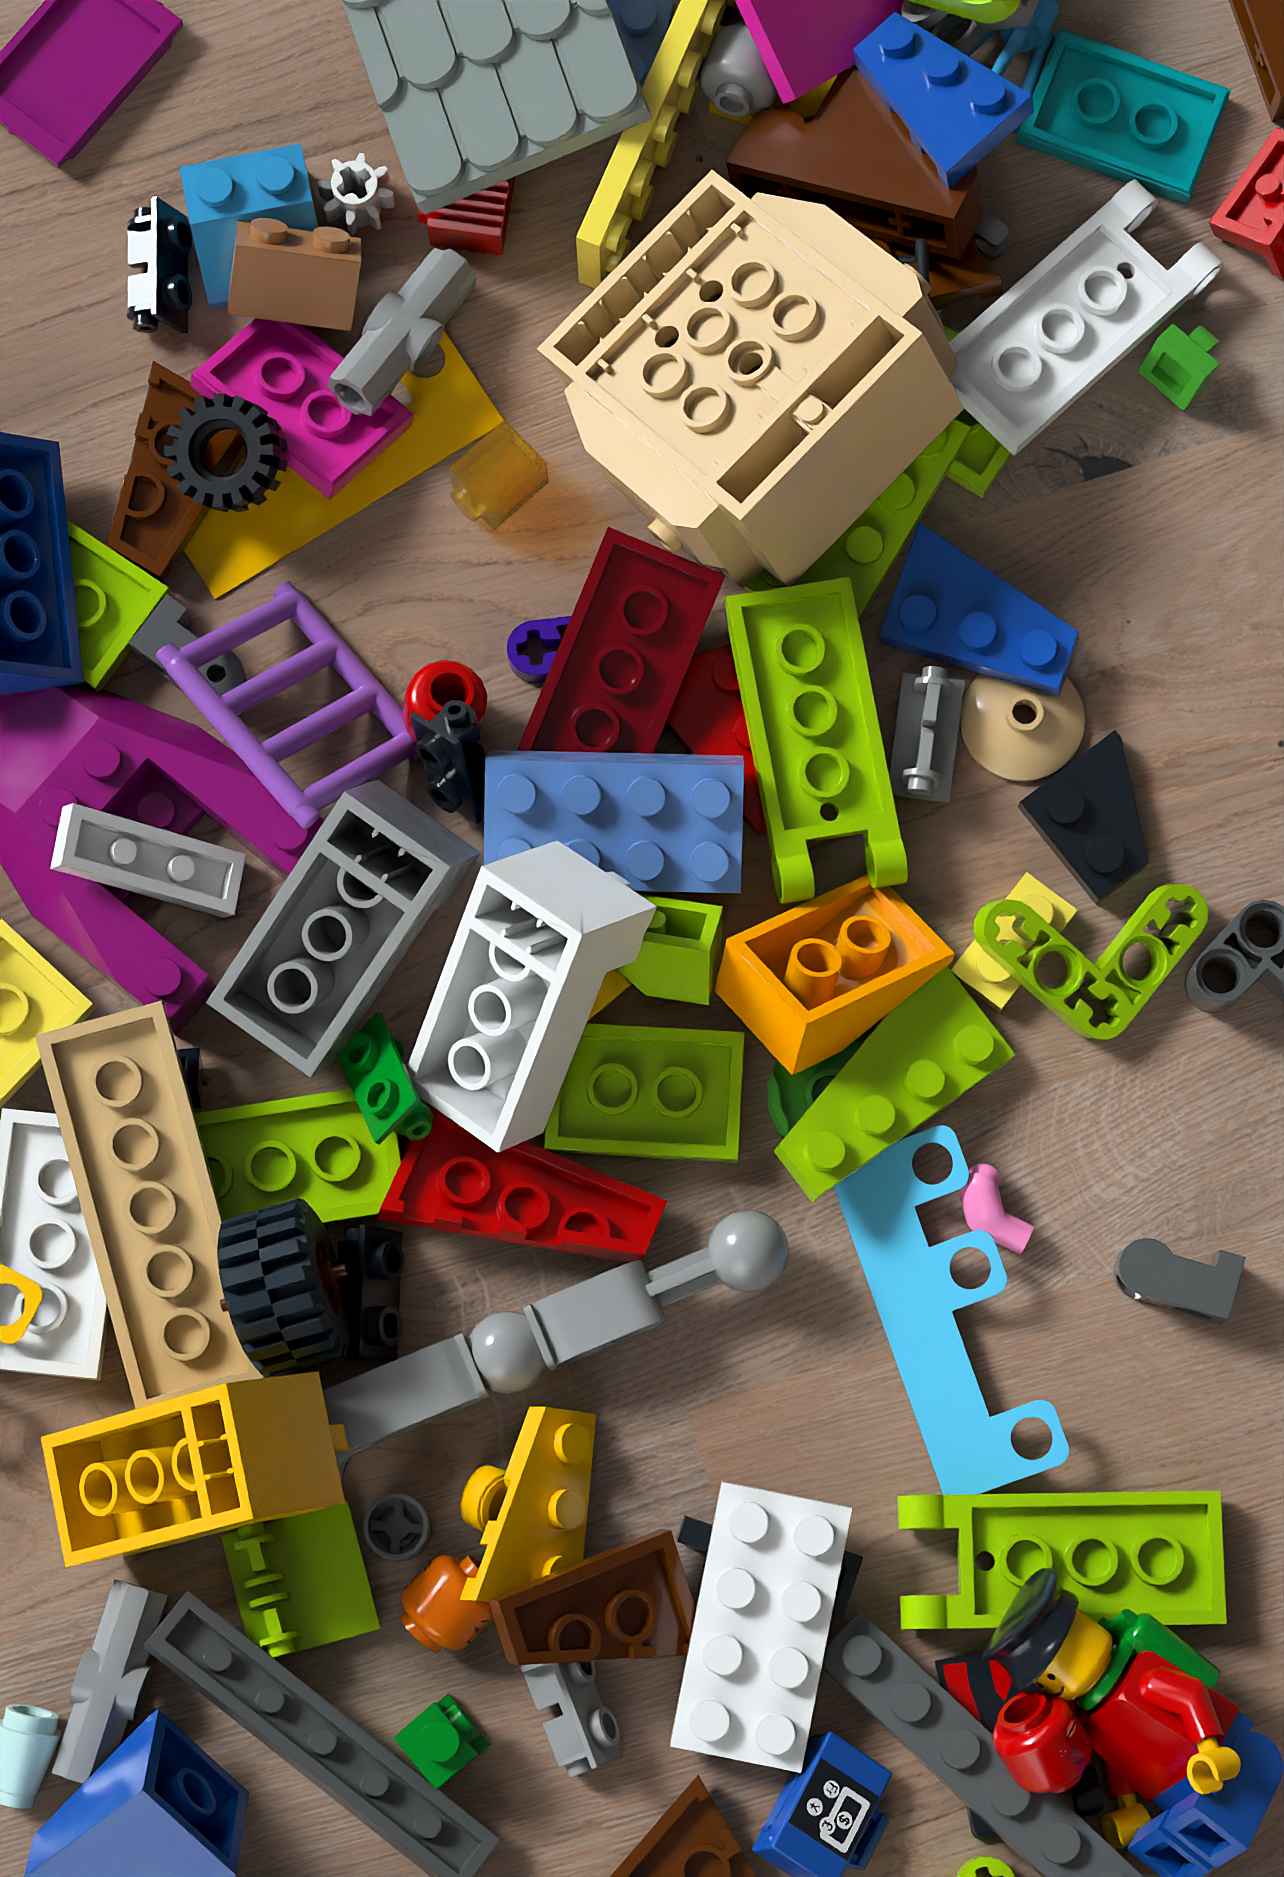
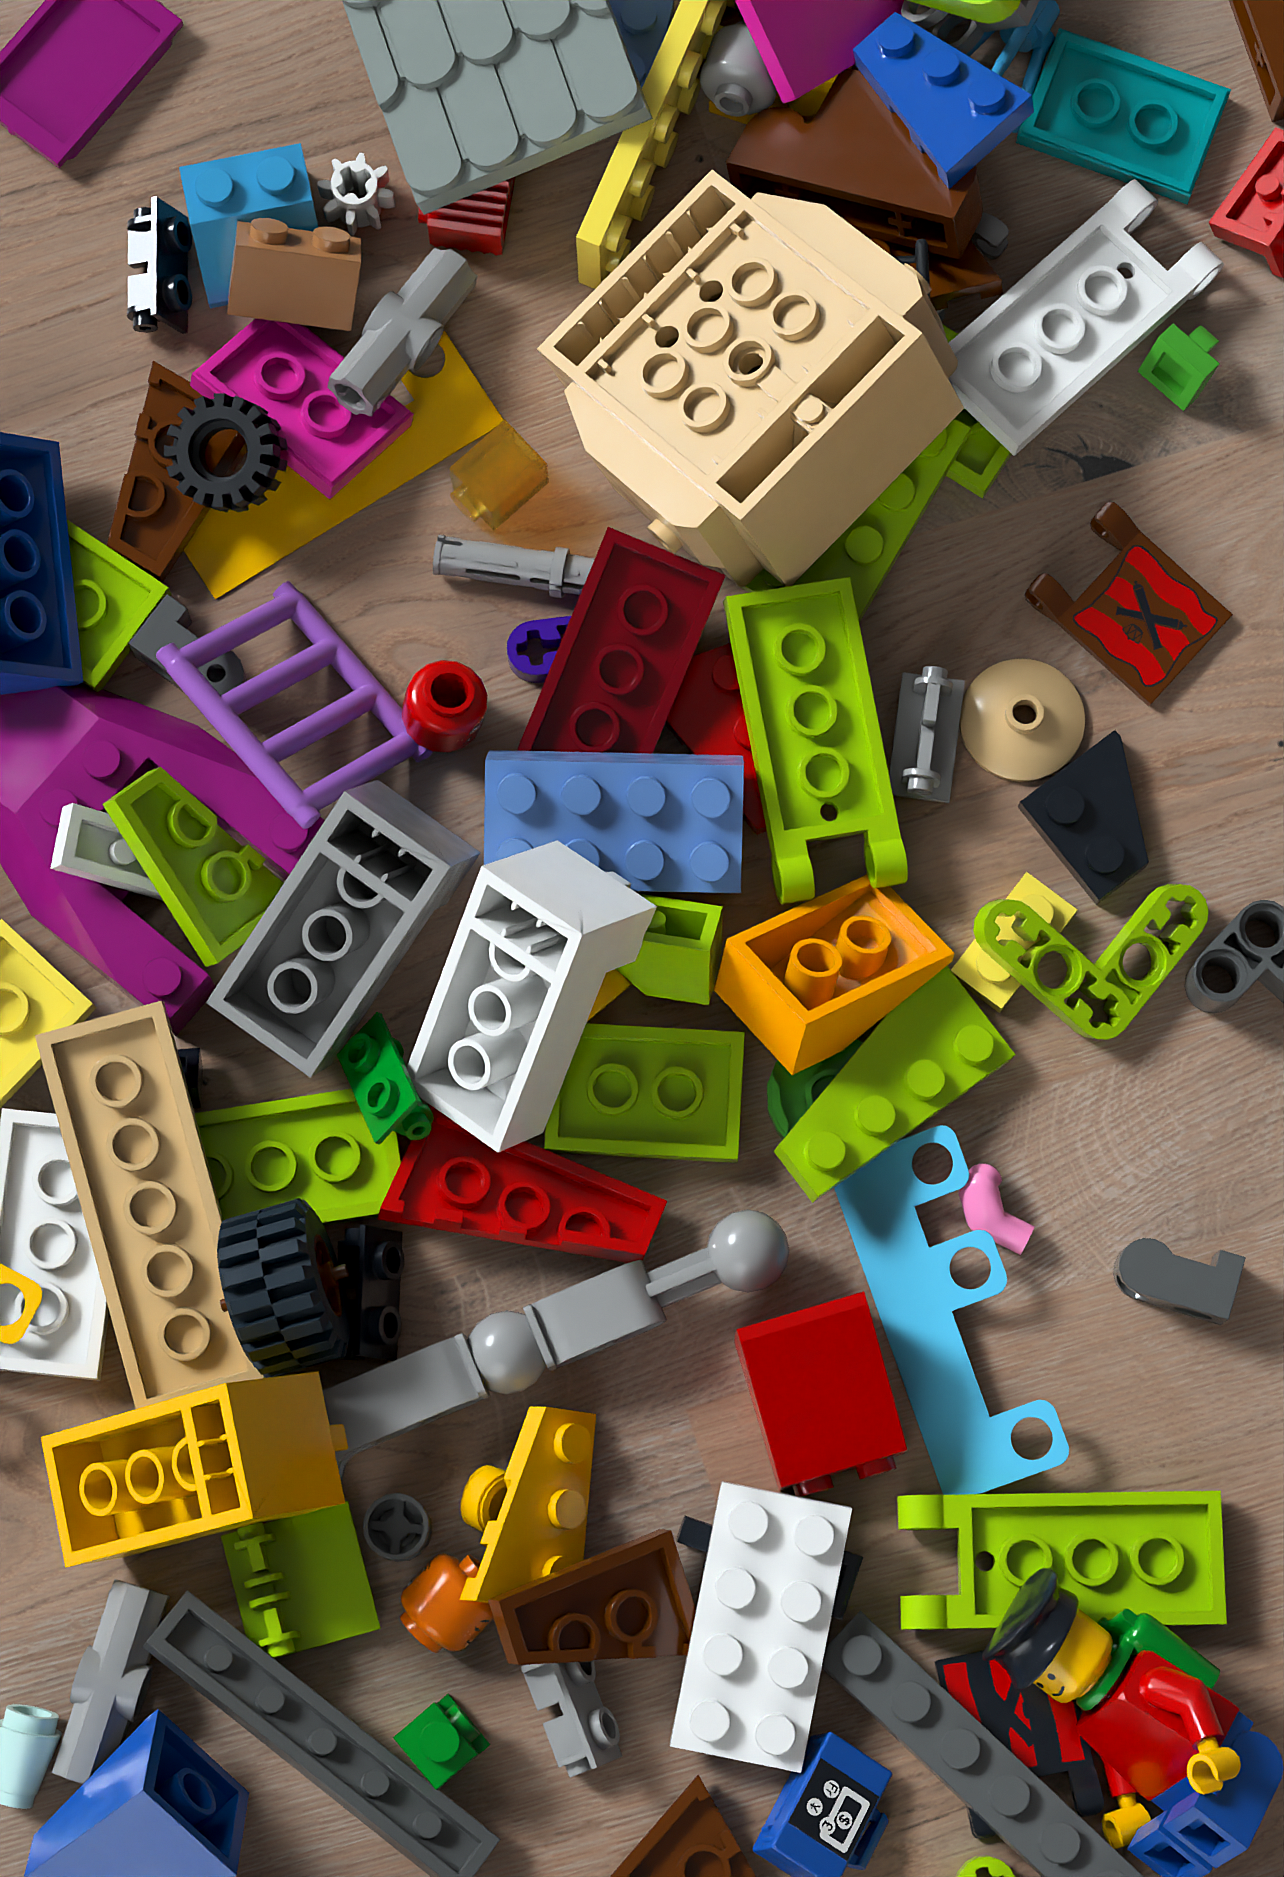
black hinge [410,700,486,825] -> none
blue wing [879,522,1079,696] -> none
red head [992,1690,1093,1793] -> none
none -> lime wing [102,767,284,967]
none -> light grey pin [433,534,595,598]
none -> red slope [734,1291,907,1497]
none -> flag [1024,501,1233,707]

